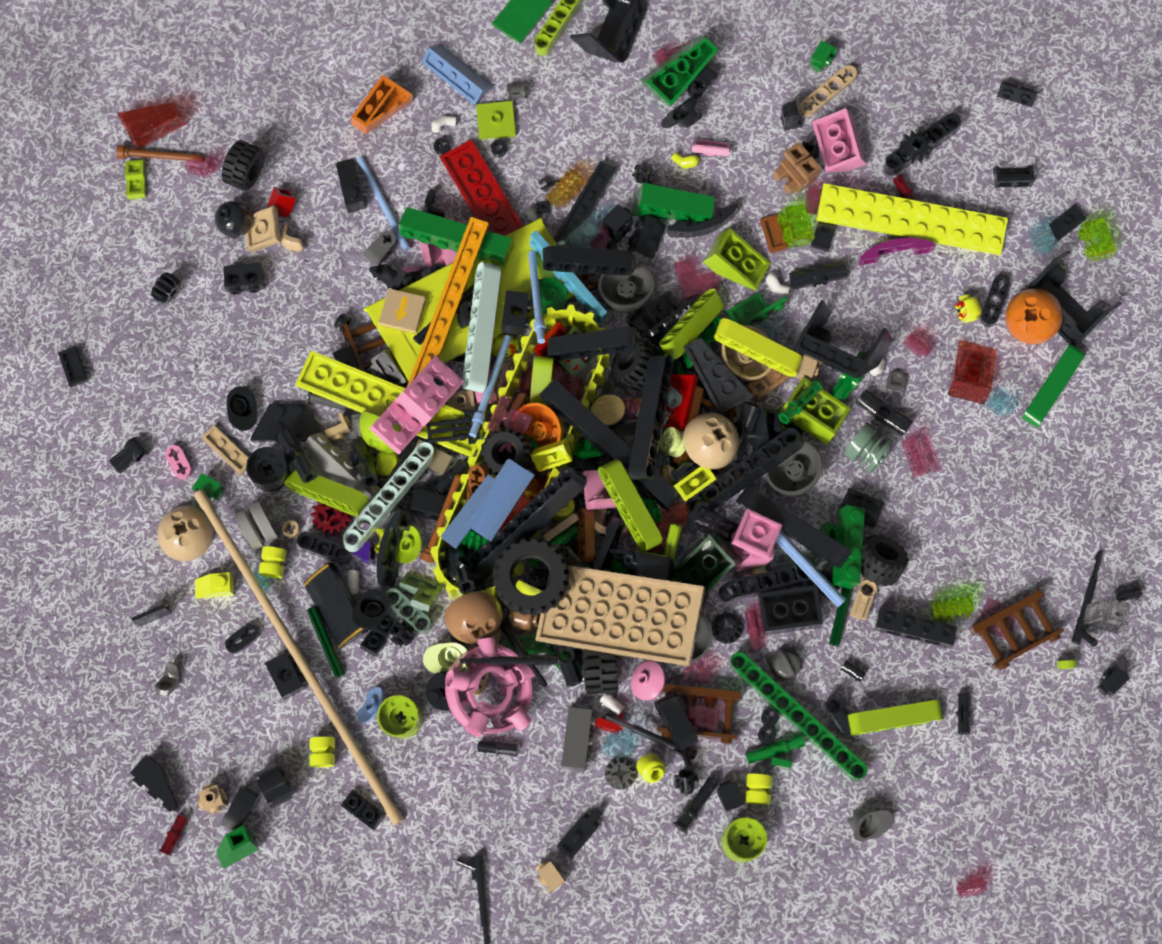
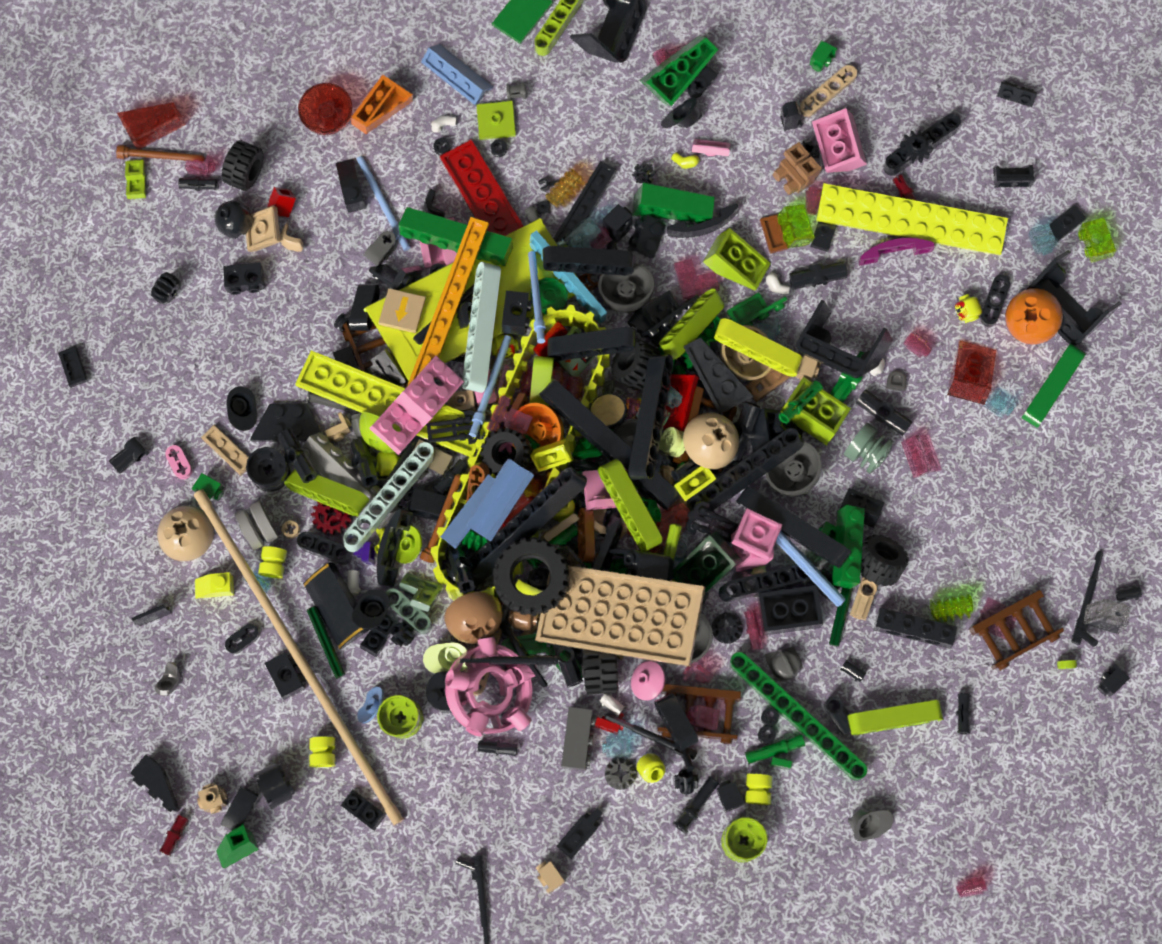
none -> black pin [178,177,217,191]
none -> clear red piece [298,83,353,136]
none -> black beam [349,284,380,331]

